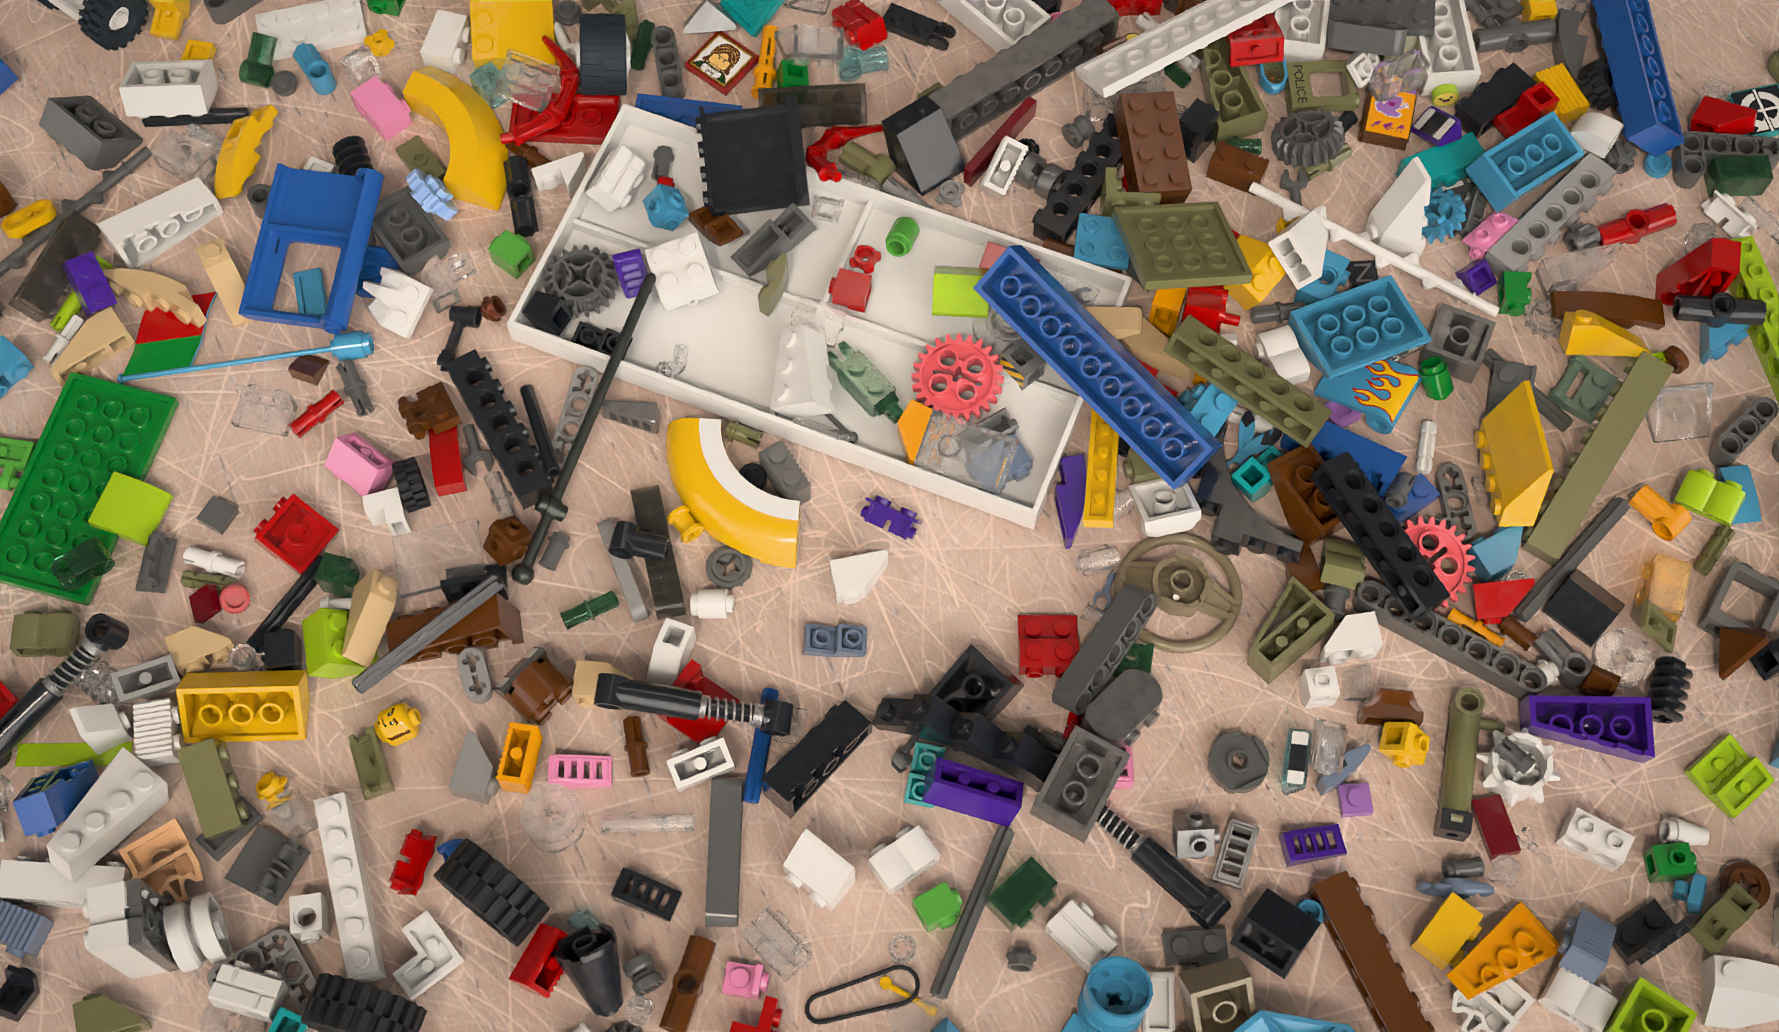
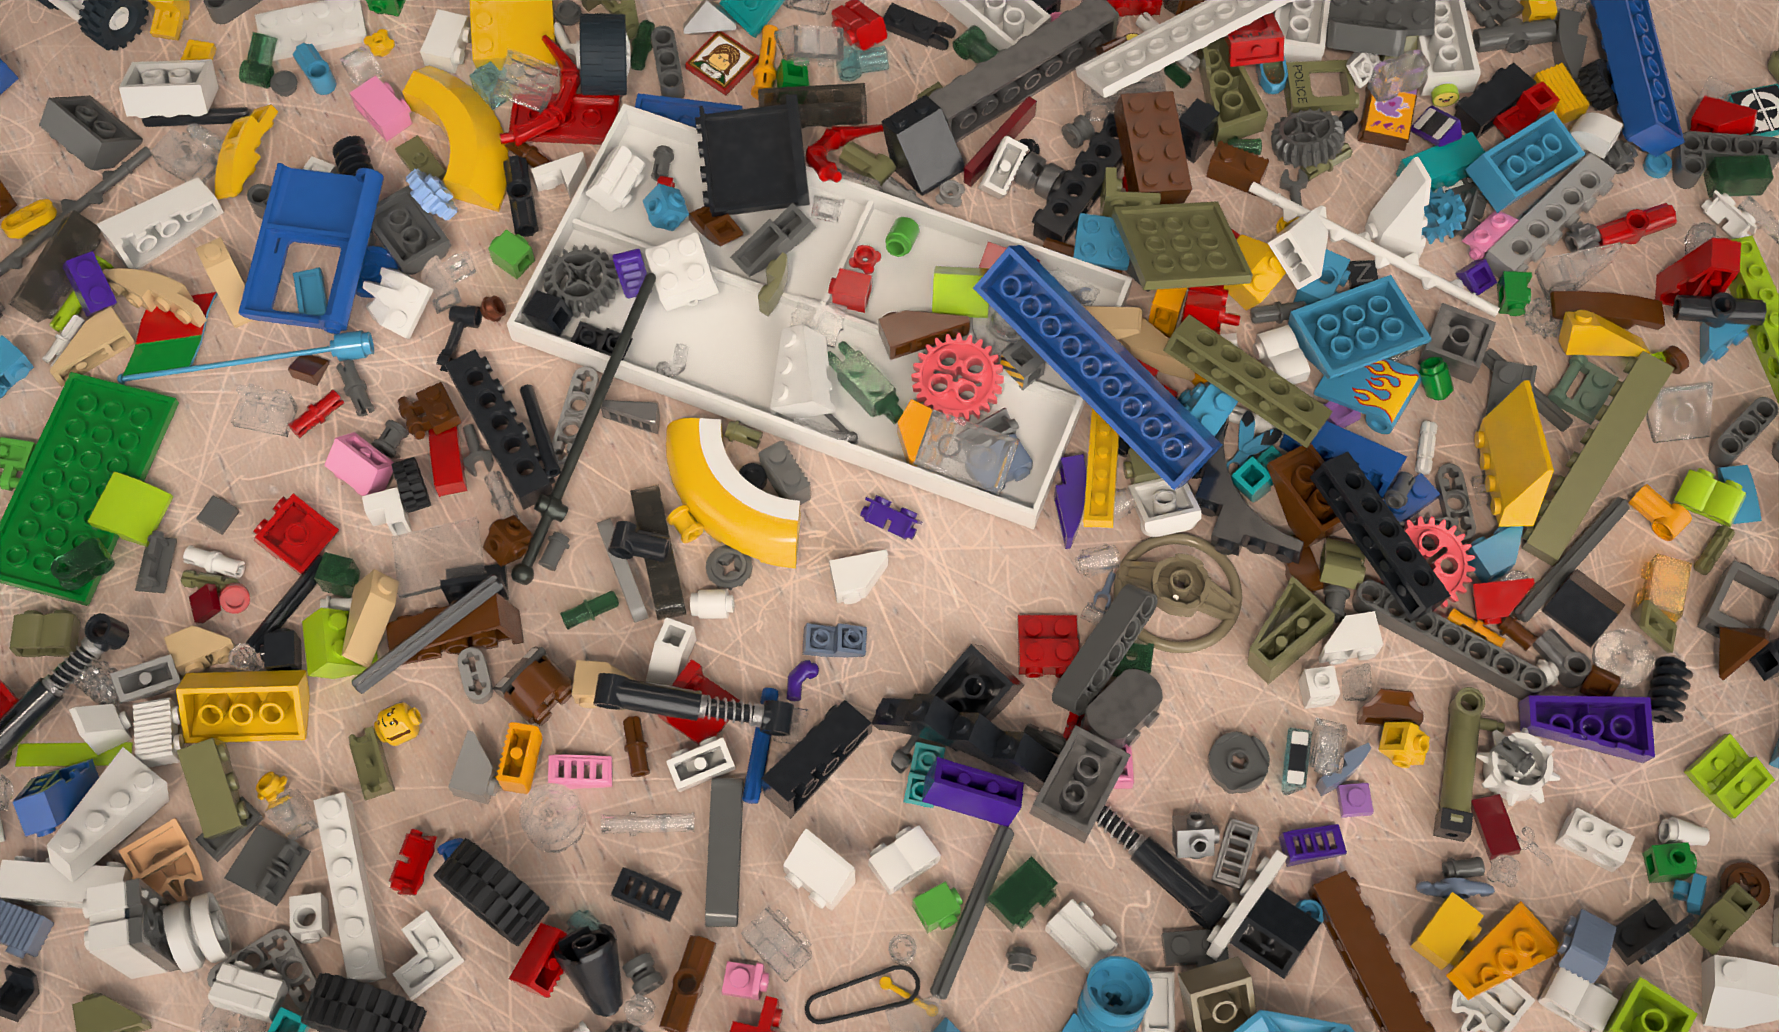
none -> dark grey bush [372,420,409,458]
none -> dark purple arm [786,660,819,701]
none -> reddish brown slope [878,310,970,360]
none -> clear green piece [952,25,999,64]
none -> white plate [1206,850,1287,961]

